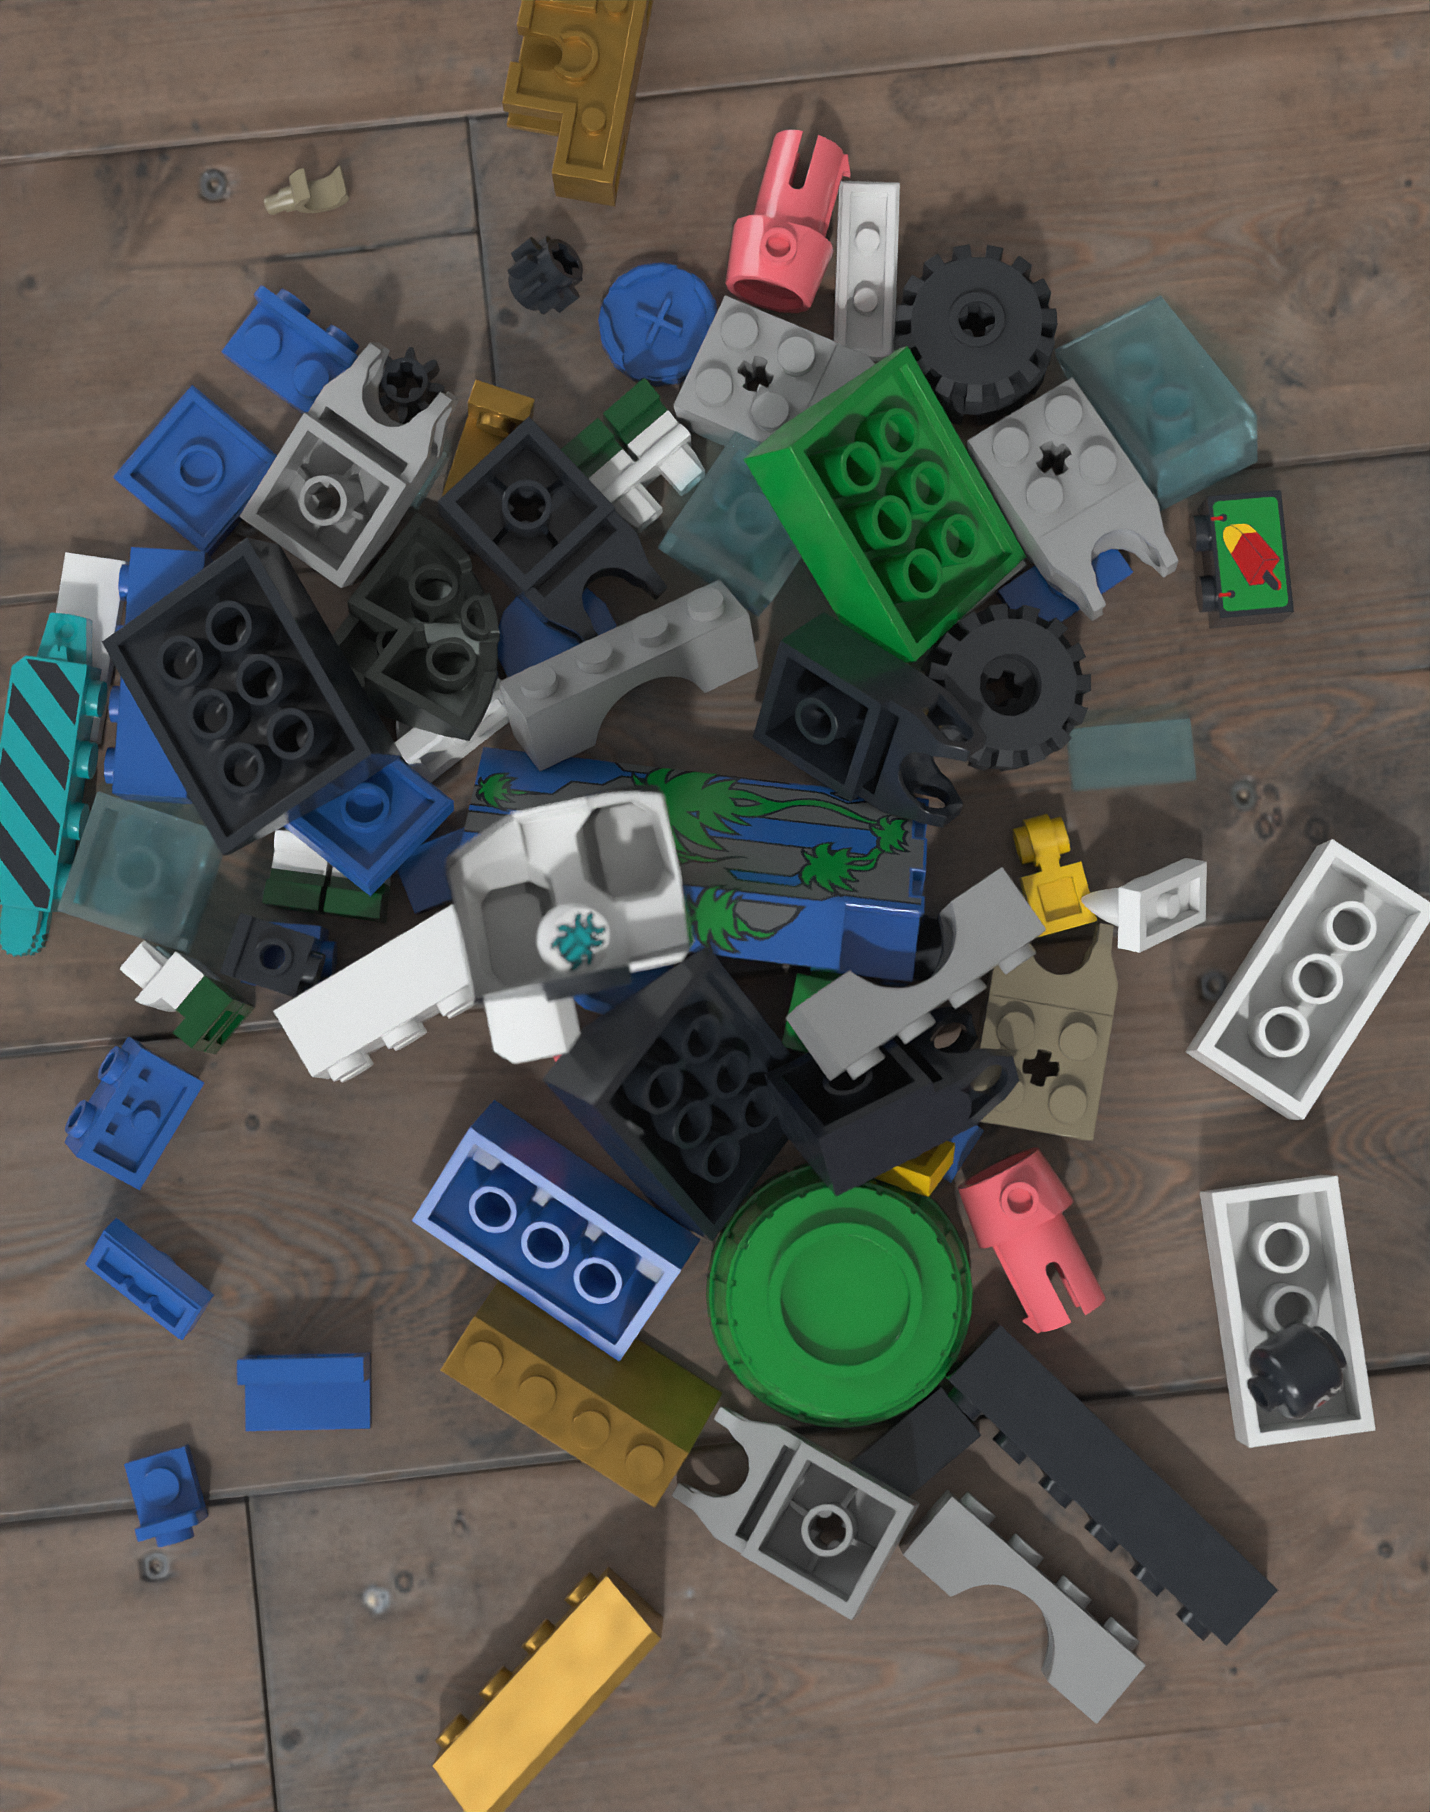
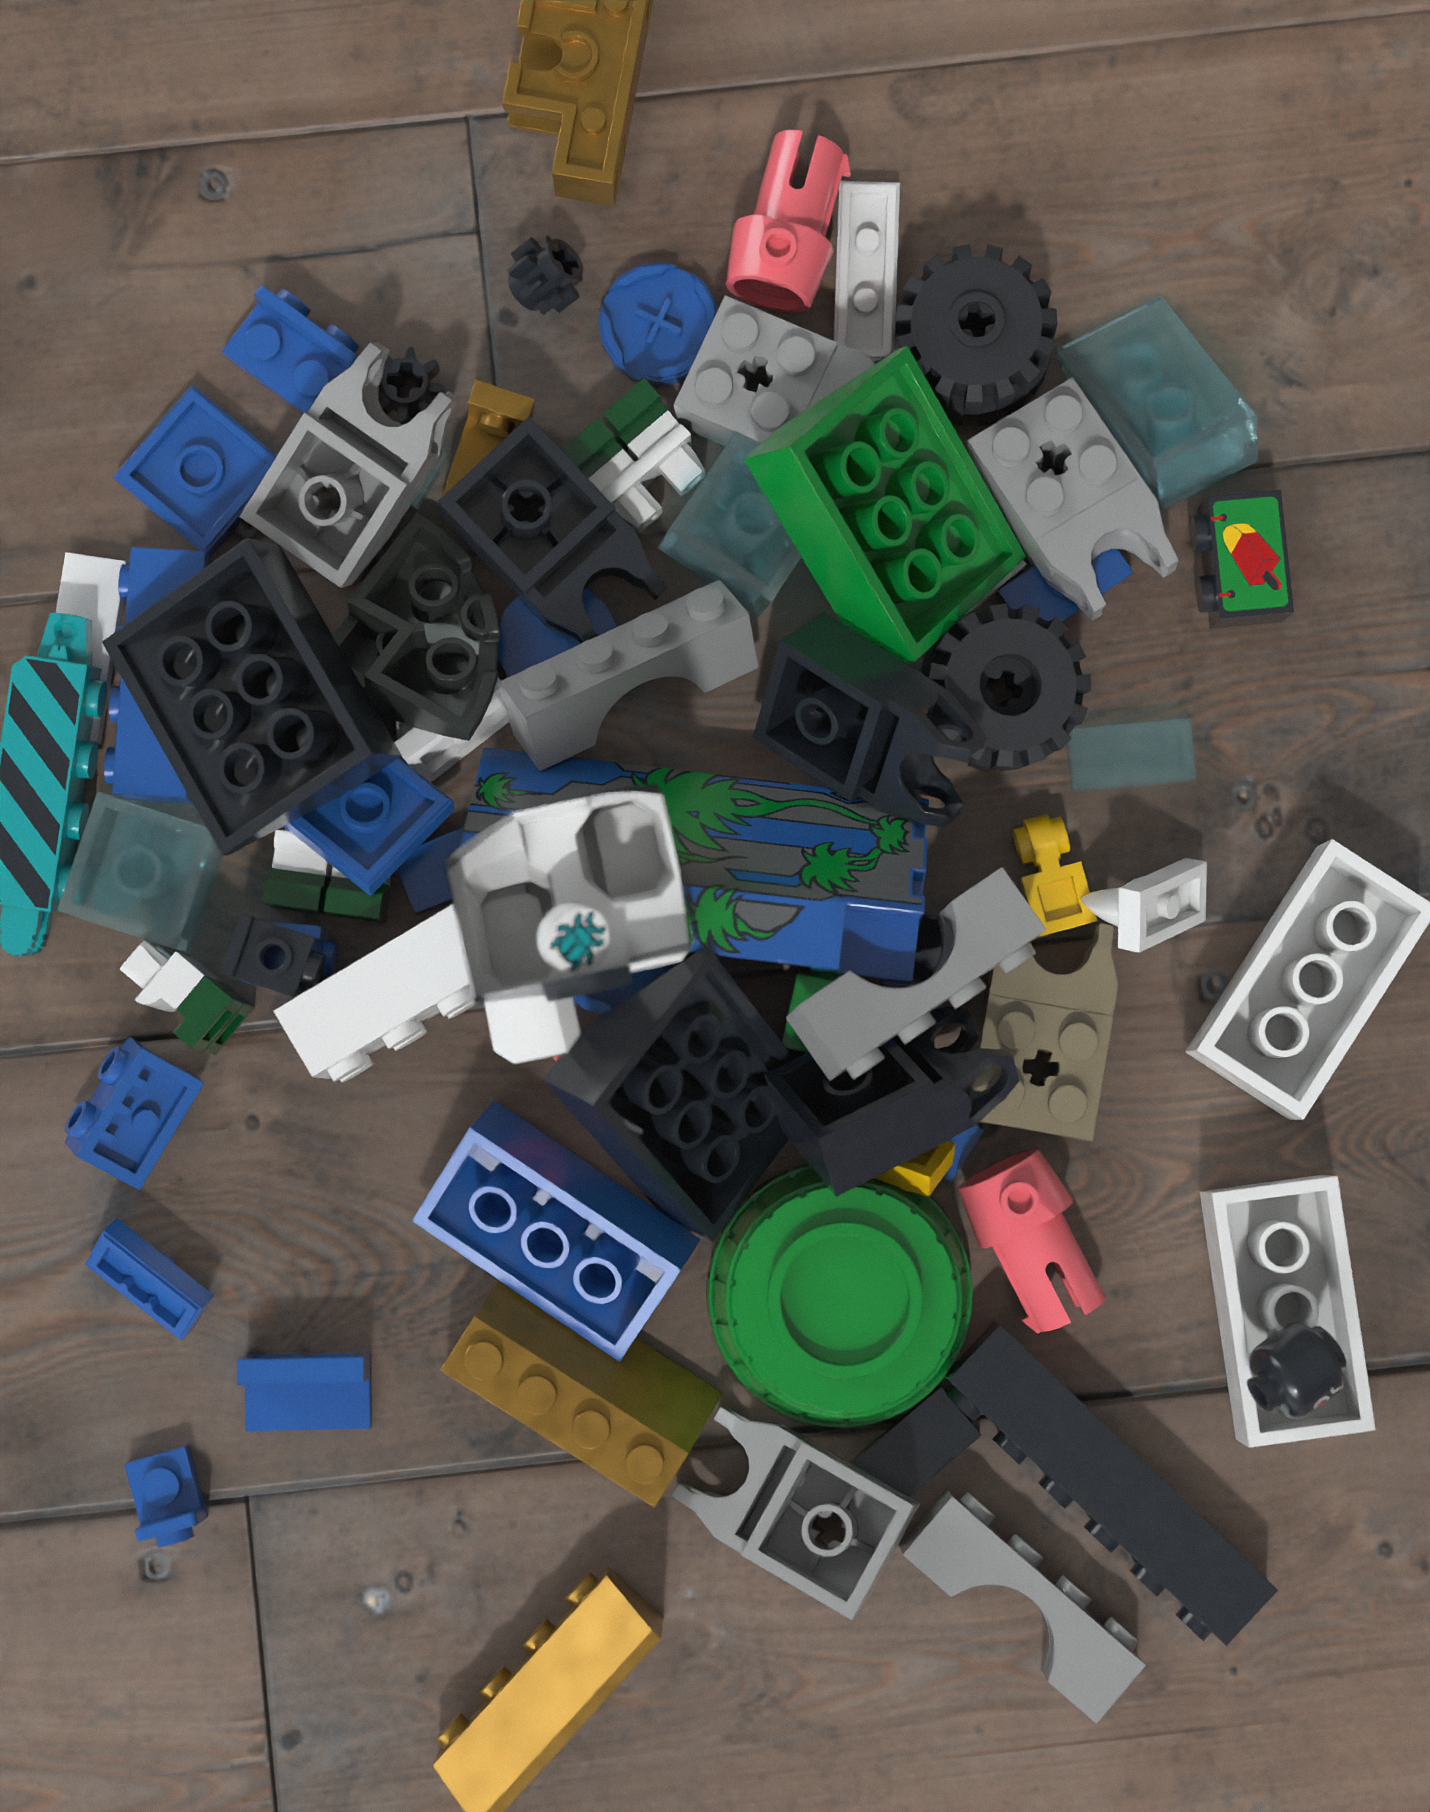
dark tan piece [264,166,349,215] -> none

